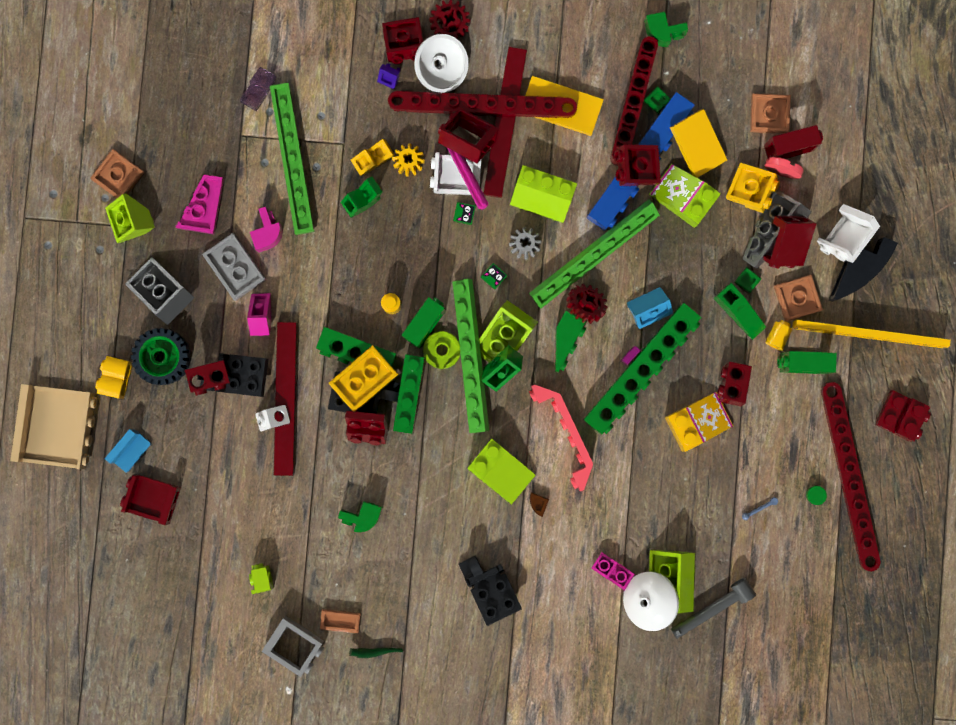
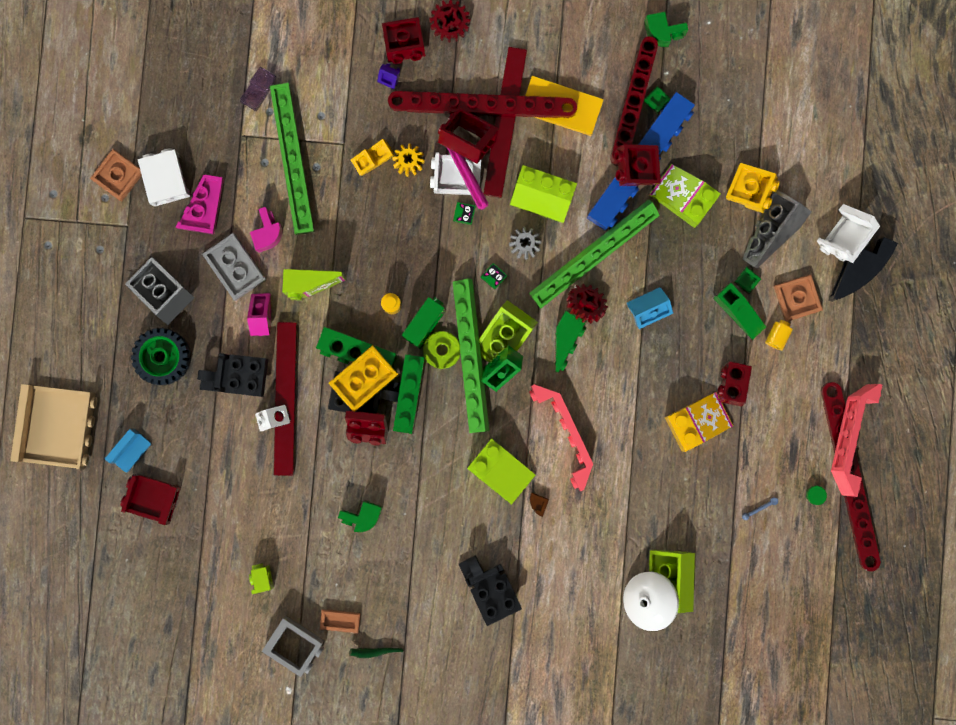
yellow brick [95,356,133,399] -> none
lime slope [105,194,155,243] -> none
dark red brick [185,360,230,396] -> none
green brick [340,177,383,218] -> none
white dish [414,34,468,93] -> none
green brick [583,303,702,435] -> none
dark pink slope [591,552,635,591] -> none
magenta tile [621,346,641,366] -> none
yellow tile [670,109,727,178] -> none
dark grey piece [671,578,756,639] -> none
nougat tile [750,93,791,134] -> none
dark red panel [763,216,817,269] -> none
dark red window [764,125,823,159] -> none
coral tile [764,157,804,179] -> none
green window [777,351,837,374] -> none
yellow tile [792,320,951,348] -> none
dark red plate [875,390,931,442] -> none
none -> white panel [138,148,191,207]
none -> lime slope [282,269,346,301]
none -> coral slope [831,384,883,497]

